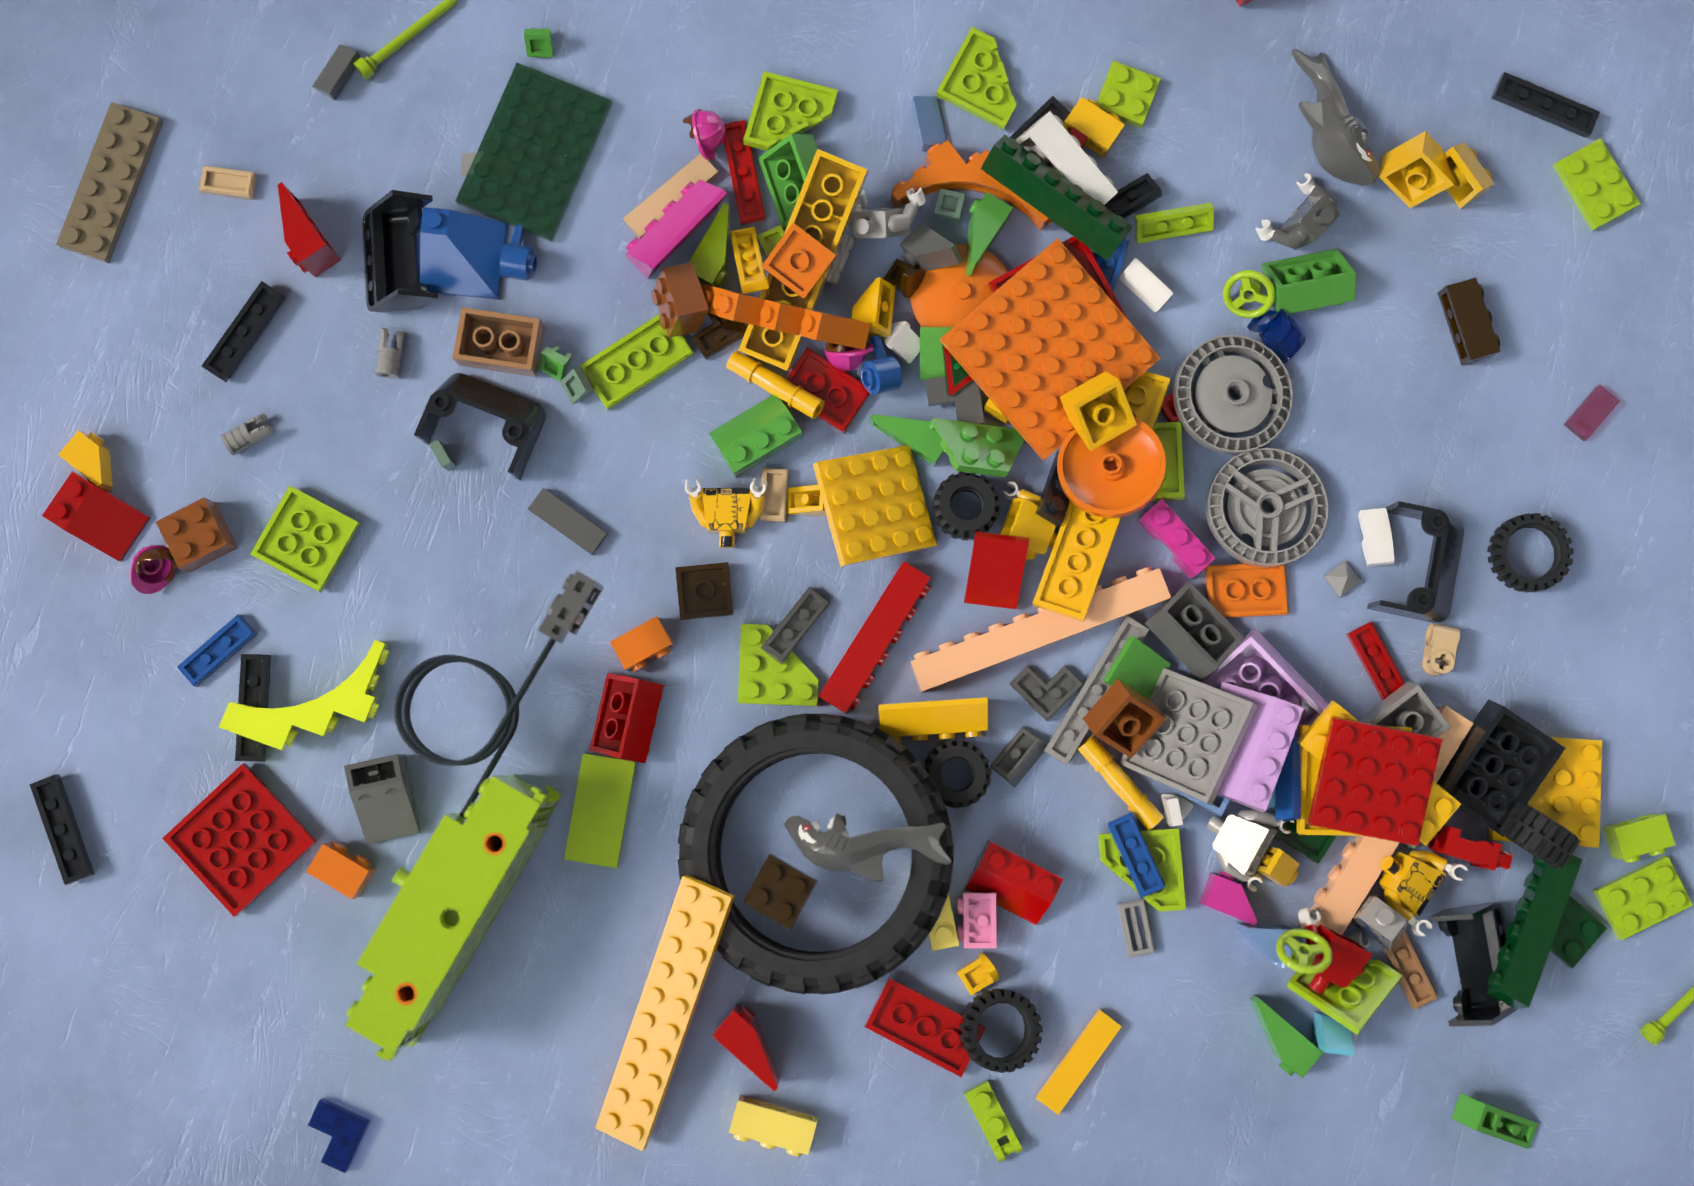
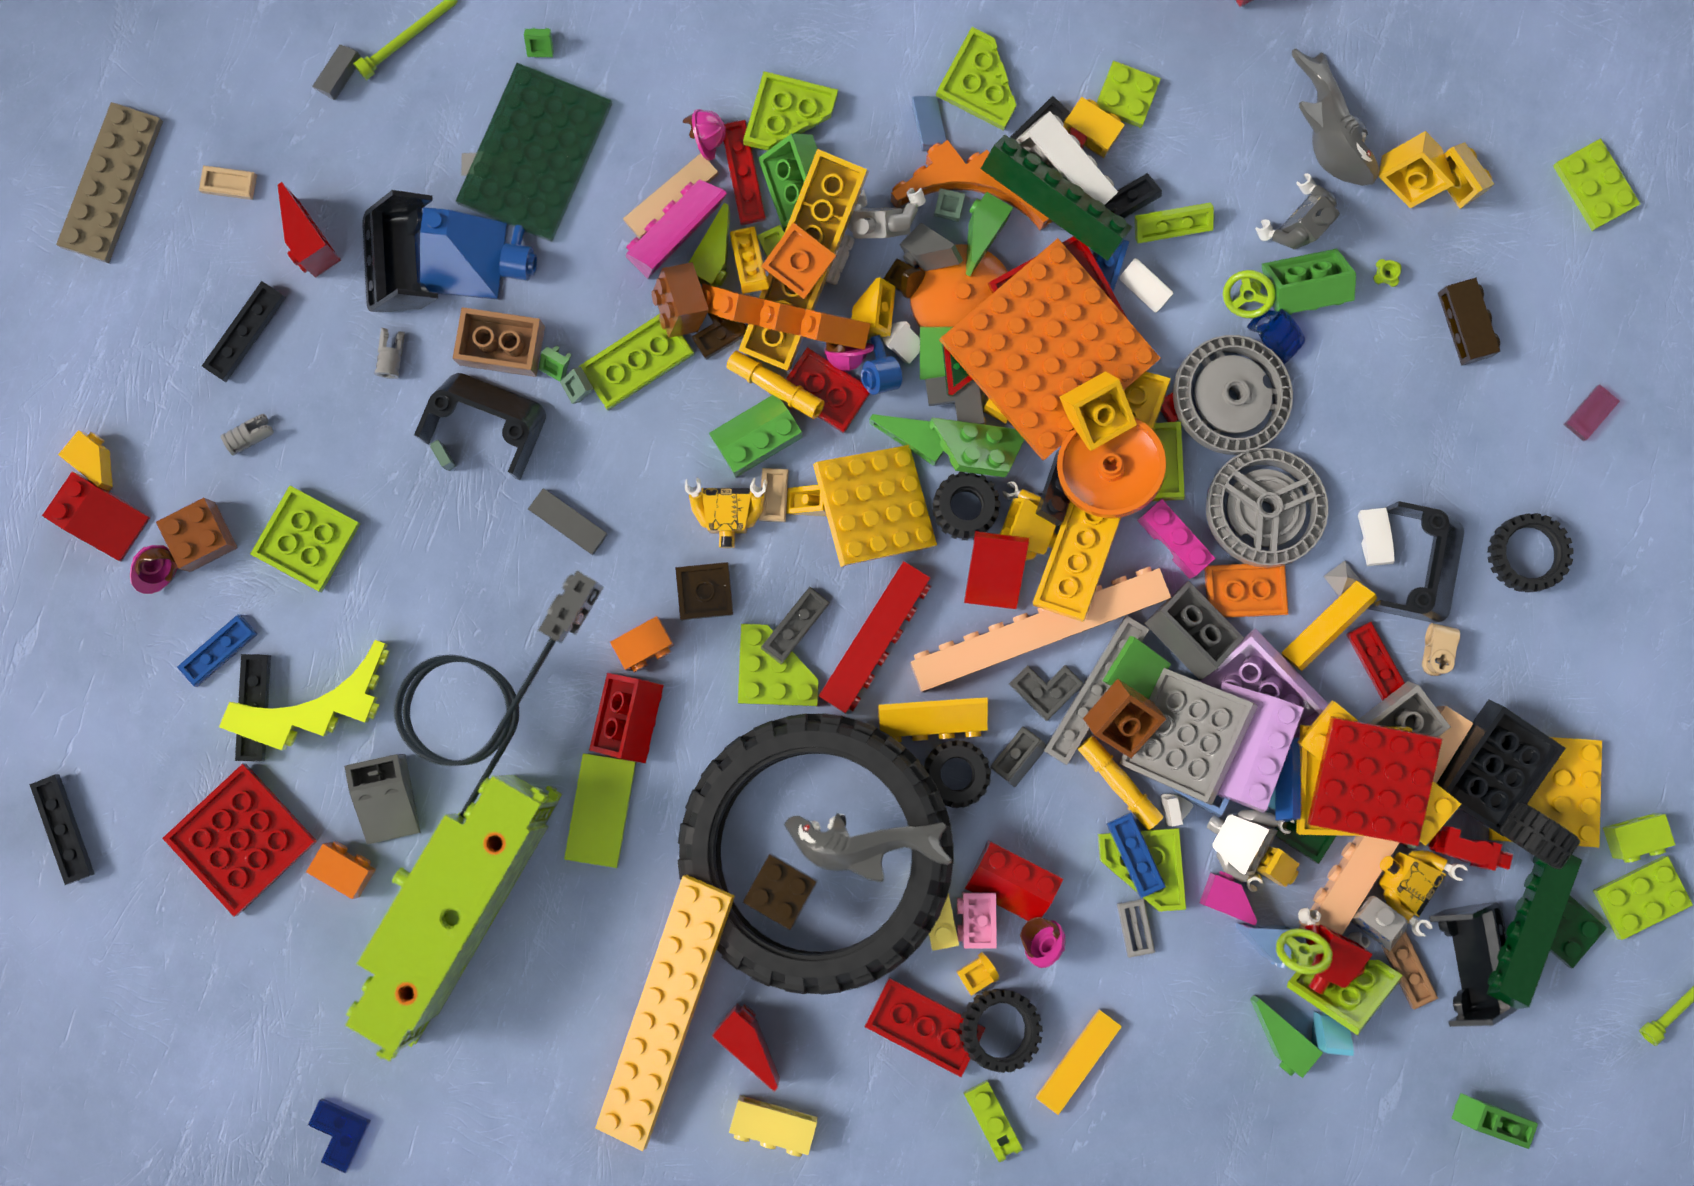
black plate [1491,72,1600,138] -> none
none -> dark pink piece [1020,917,1066,968]
none -> yellow tile [1281,580,1378,672]
none -> lime plate [1373,259,1402,287]

